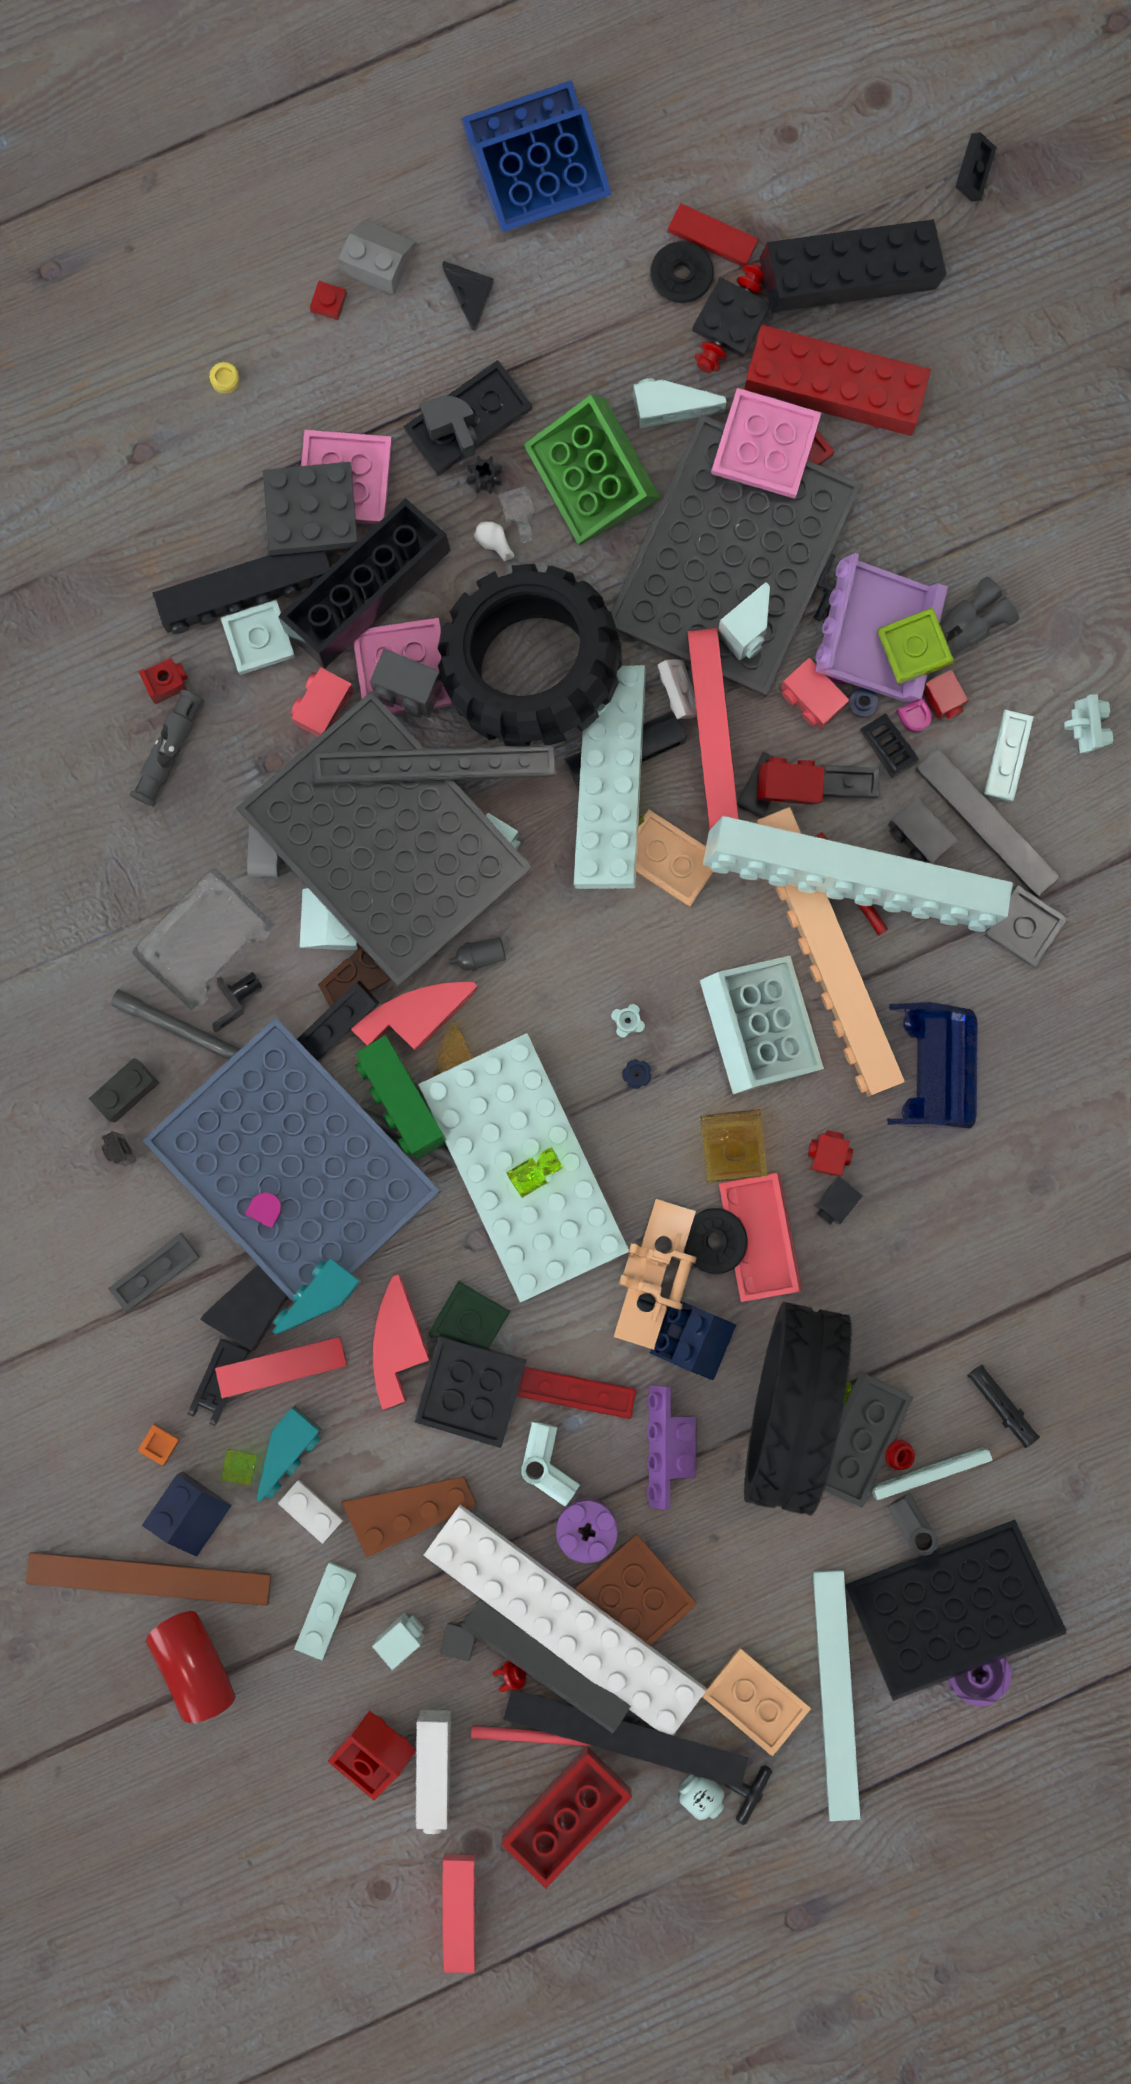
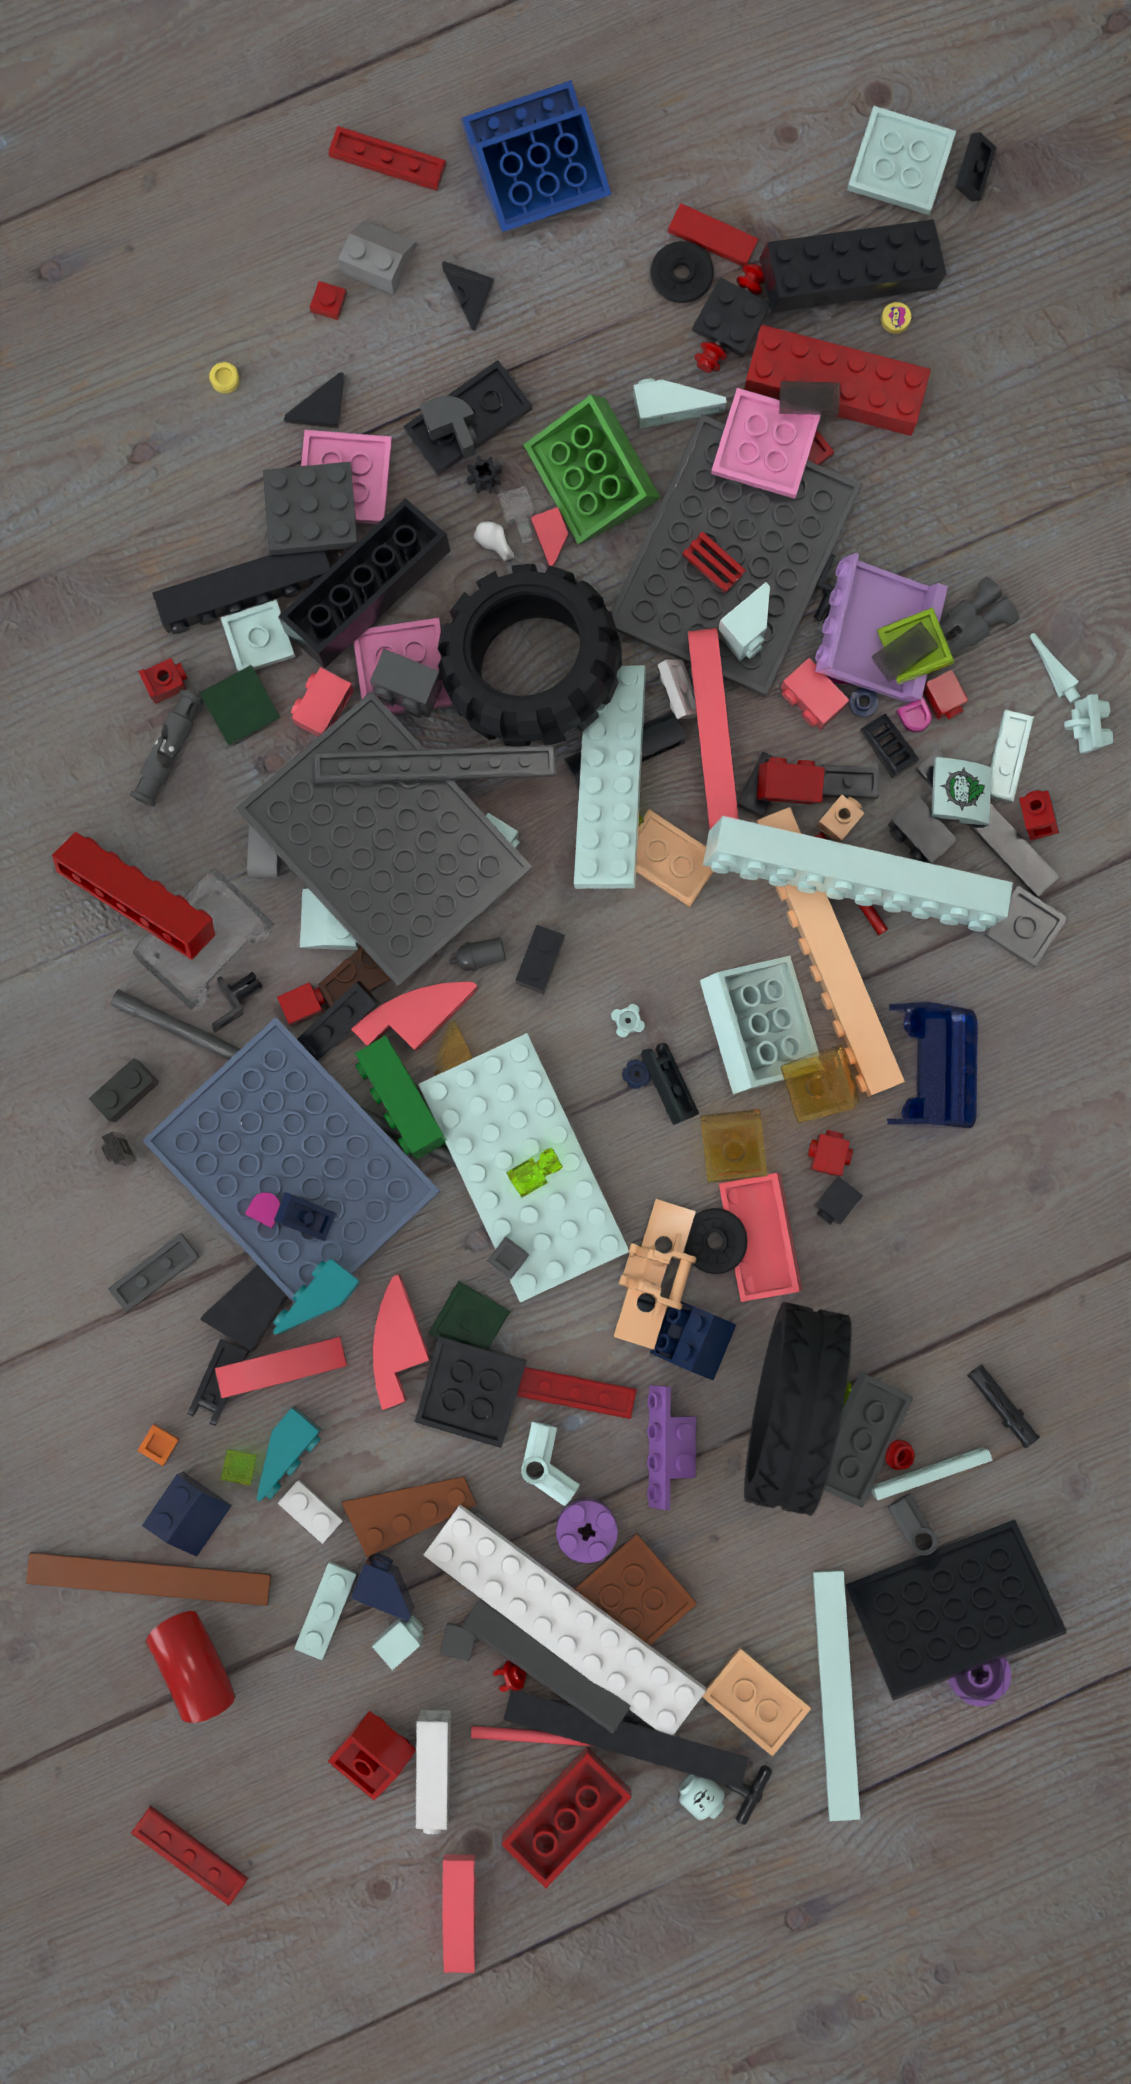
none -> red brick [52,832,216,960]
none -> red tile [131,1805,248,1906]
none -> dark green tile [199,665,280,745]
none -> dark blue slope [274,1192,336,1241]
none -> red brick [277,982,326,1027]
none -> black tile [284,372,345,428]
none -> red tile [328,126,446,191]
none -> dark blue slope [351,1554,415,1621]
none -> dark grey tile [487,1236,530,1279]
none -> black brick [516,925,565,994]
none -> coral tile [531,507,568,566]
none -> black hinge [641,1043,699,1125]
none -> red tile [682,531,746,594]
none -> clear smoke plate [779,381,840,416]
none -> clear yellow slope [780,1045,860,1123]
none -> light nougat brick [816,795,865,843]
none -> light aqua plate [847,106,956,215]
none -> clear smoke plate [871,622,938,683]
none -> light yellow tile [881,302,911,334]
none -> light aqua slope [931,757,992,825]
none -> red brick [1019,790,1059,841]
none -> light aqua piece [1030,633,1081,703]

